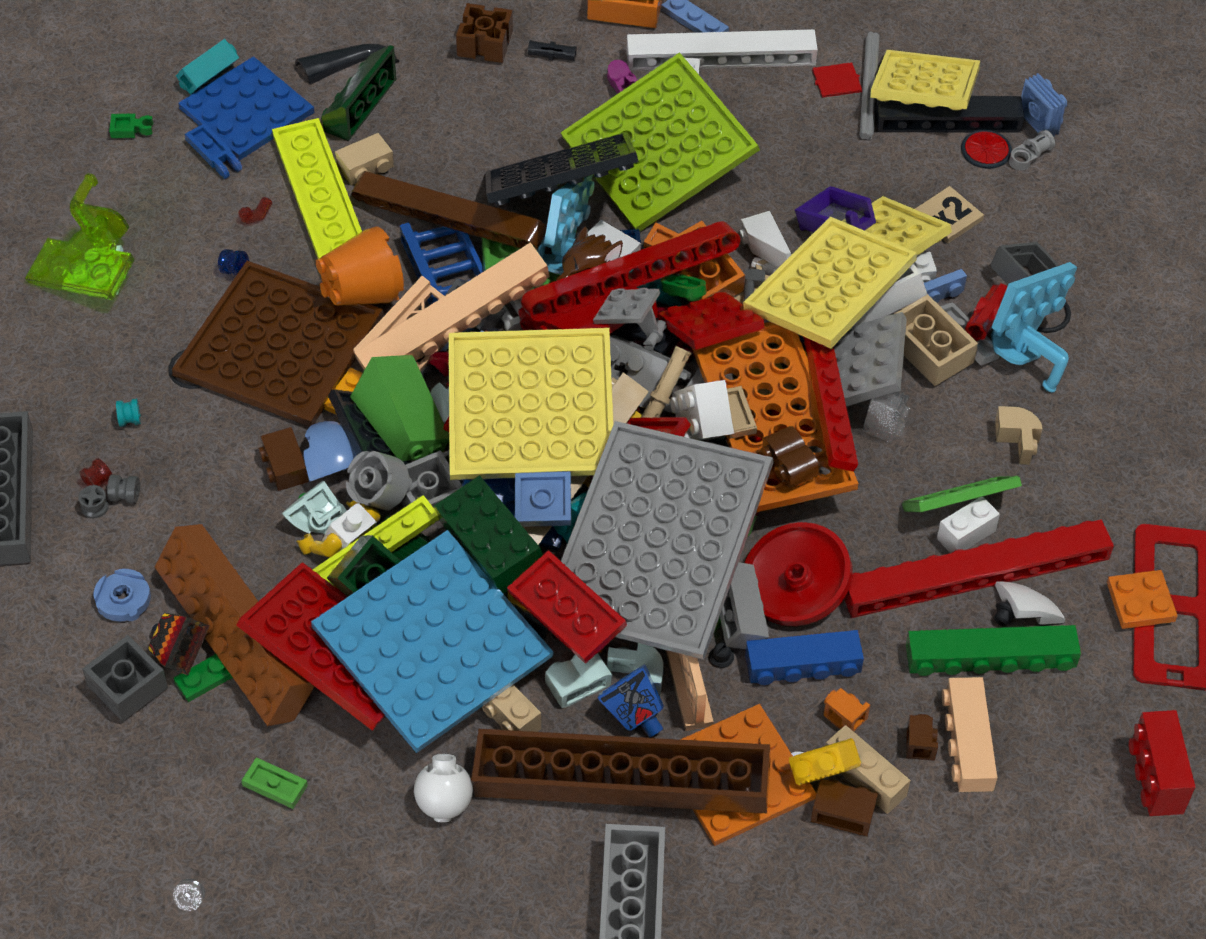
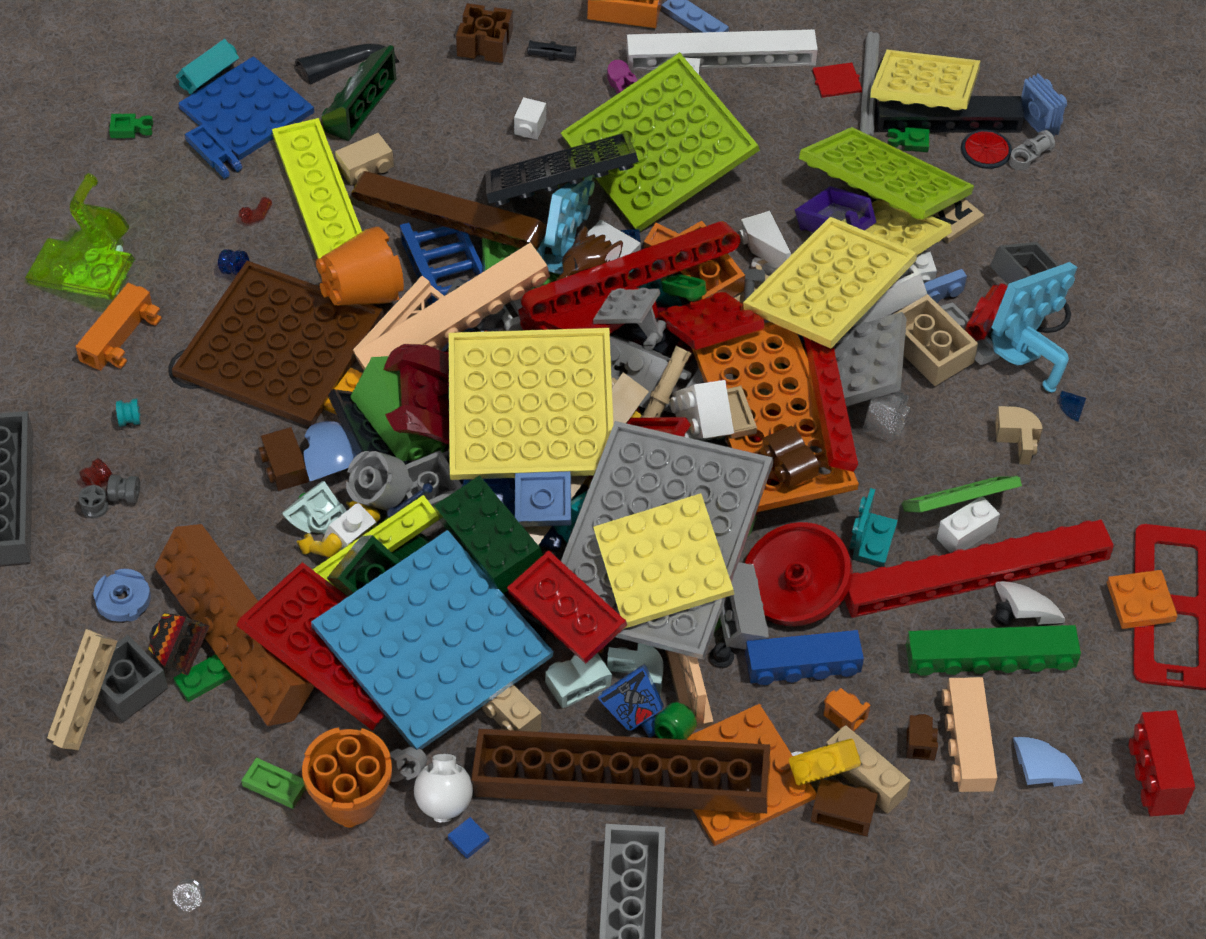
none -> tan fence [47,629,118,750]
none -> orange brick [75,283,162,371]
none -> orange cone [302,727,392,827]
none -> dark red piece [383,344,449,444]
none -> dark blue hinge [387,483,433,518]
none -> light grey piece [390,746,427,782]
none -> blue tile [448,817,490,859]
none -> white brick [514,97,546,140]
none -> light yellow plate [593,493,734,629]
none -> green head [654,702,697,740]
none -> lime plate [799,127,974,219]
none -> teal bracket [849,488,898,567]
none -> green plate [887,128,929,152]
none -> light blue brick [1013,737,1083,787]
none -> clear blue tile [1059,390,1086,422]

